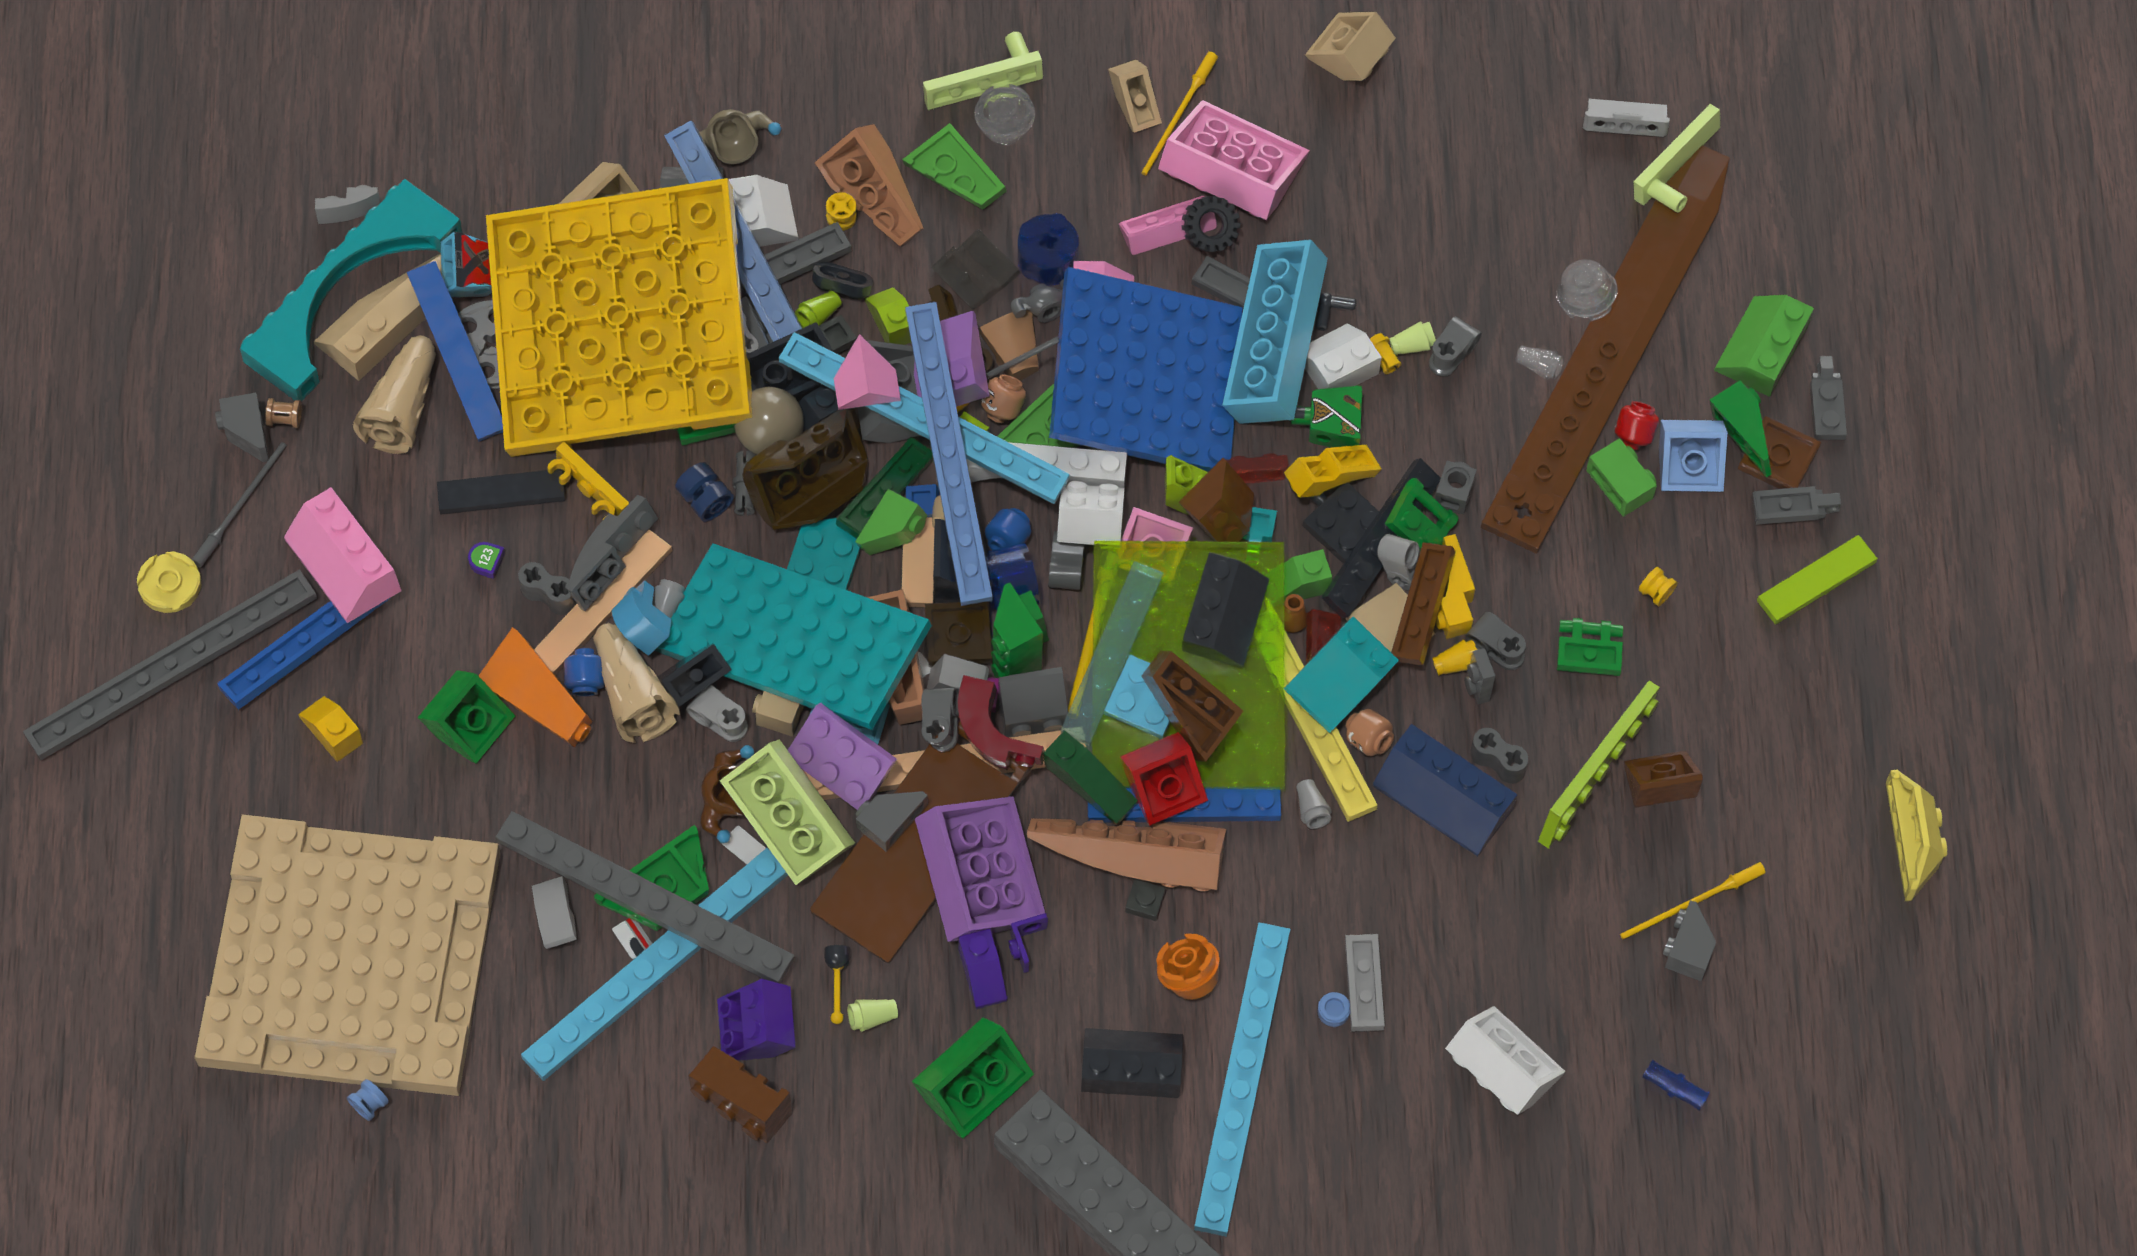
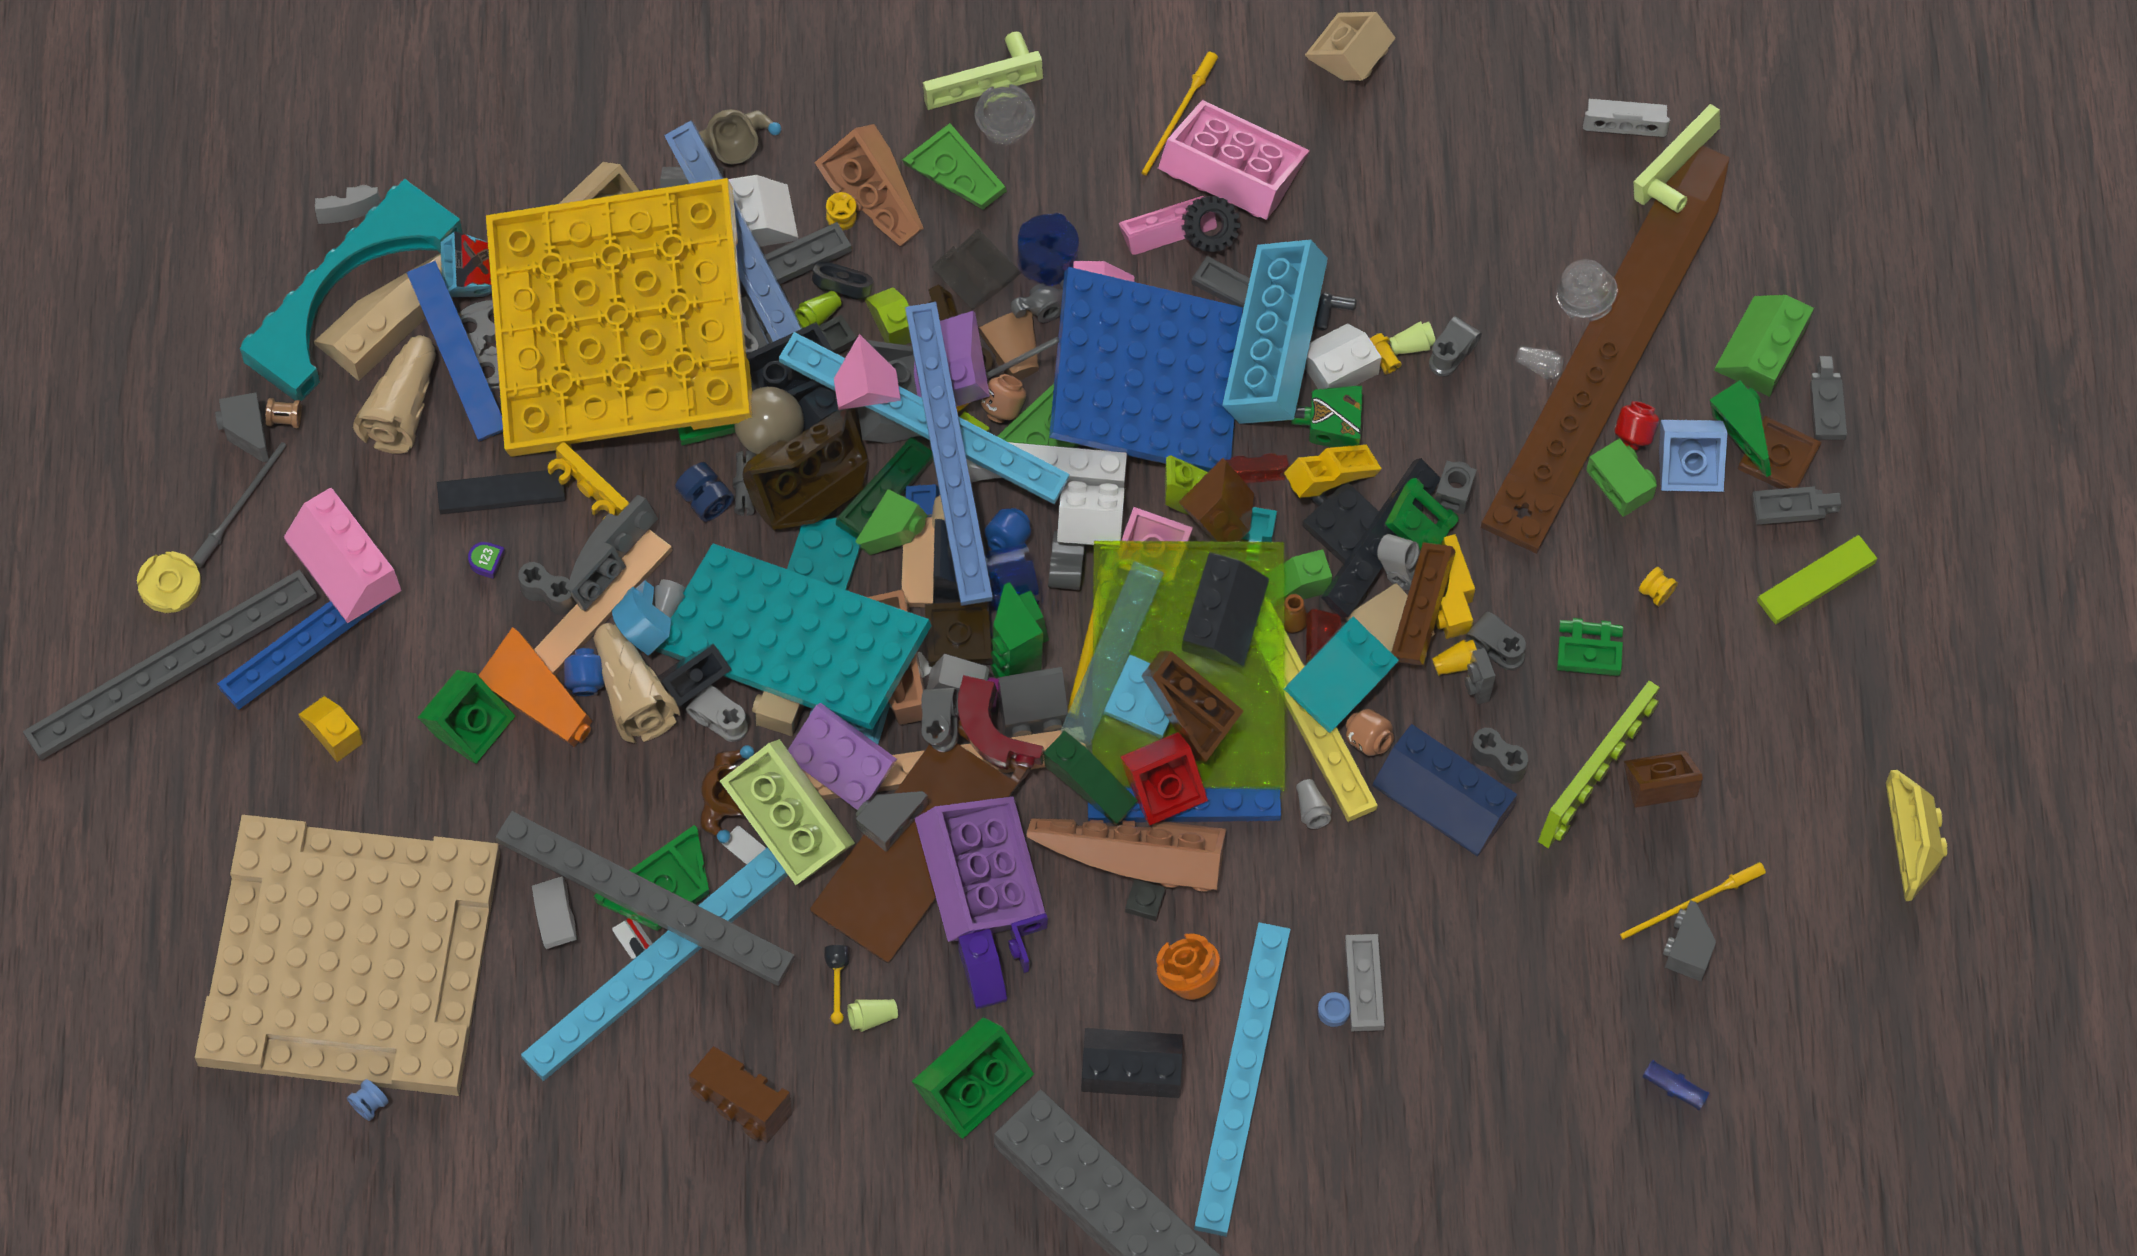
dark purple slope [717,979,796,1061] -> none
tan slope [1108,60,1162,133] -> none
white slope [1445,1006,1566,1115] -> none

